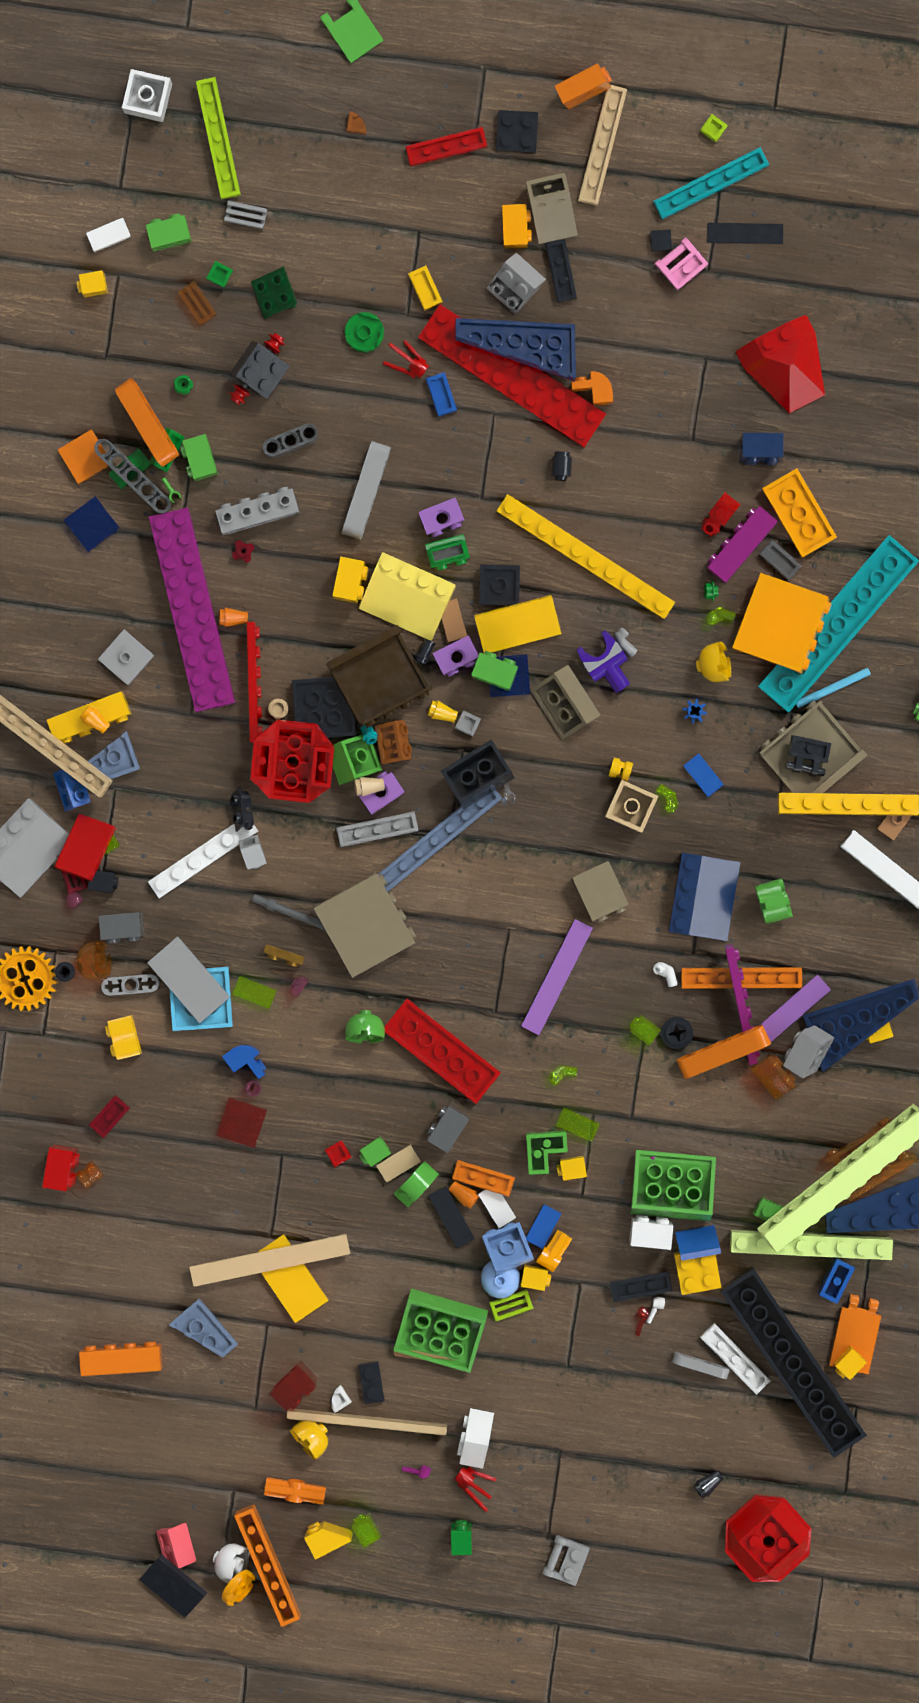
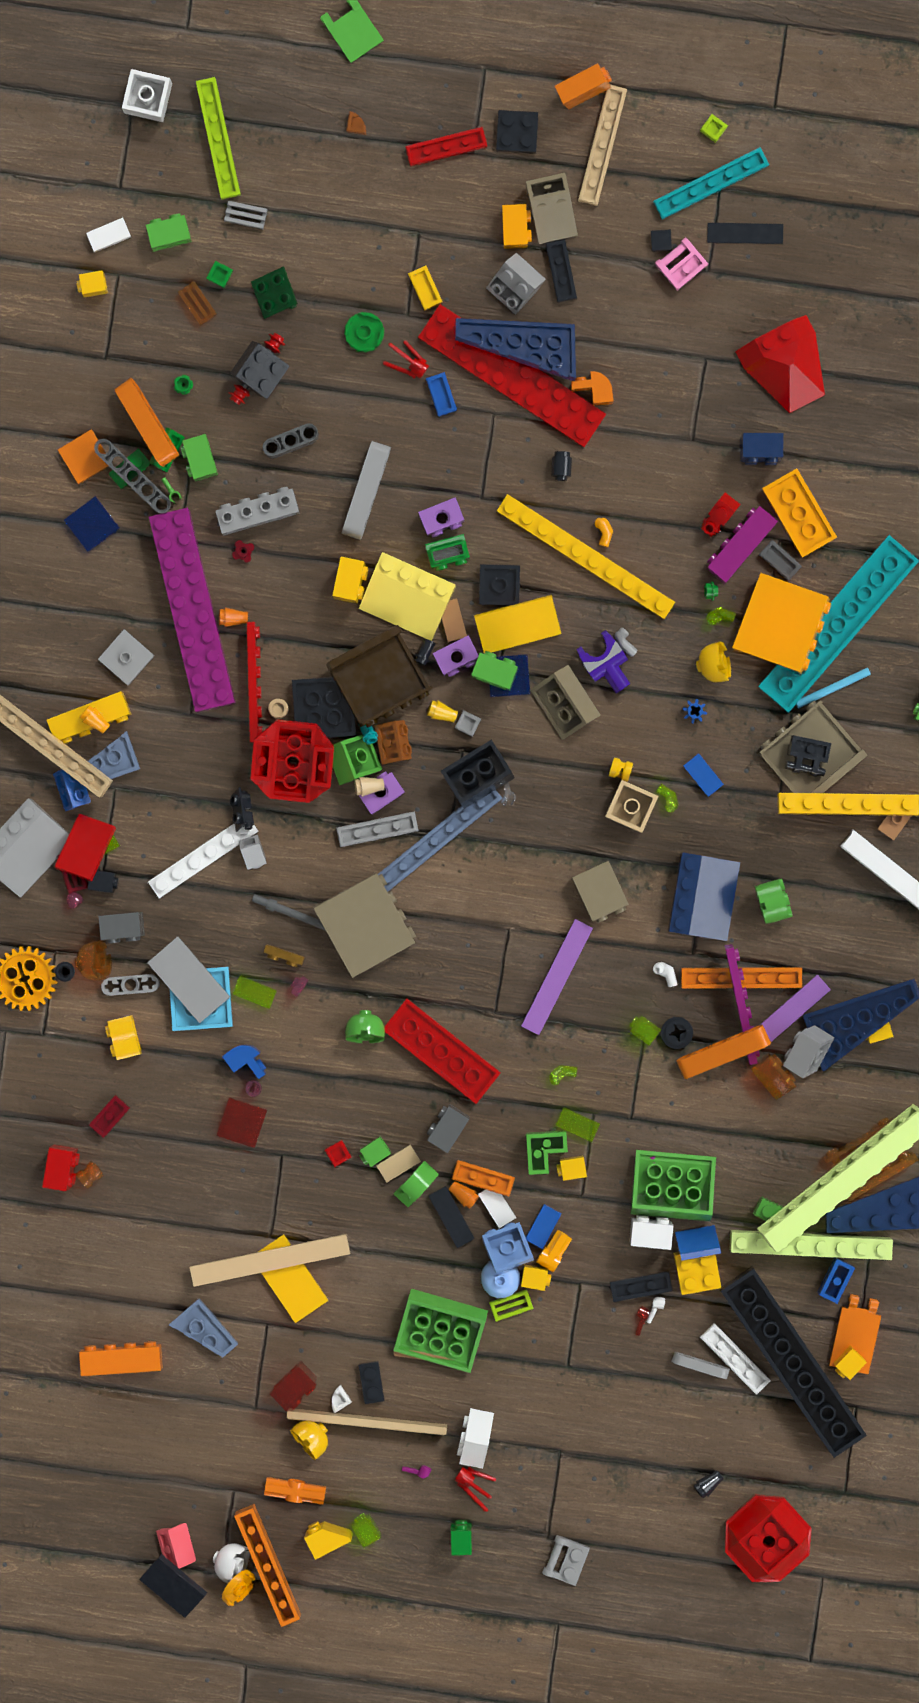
none -> light orange arm [594,518,613,547]

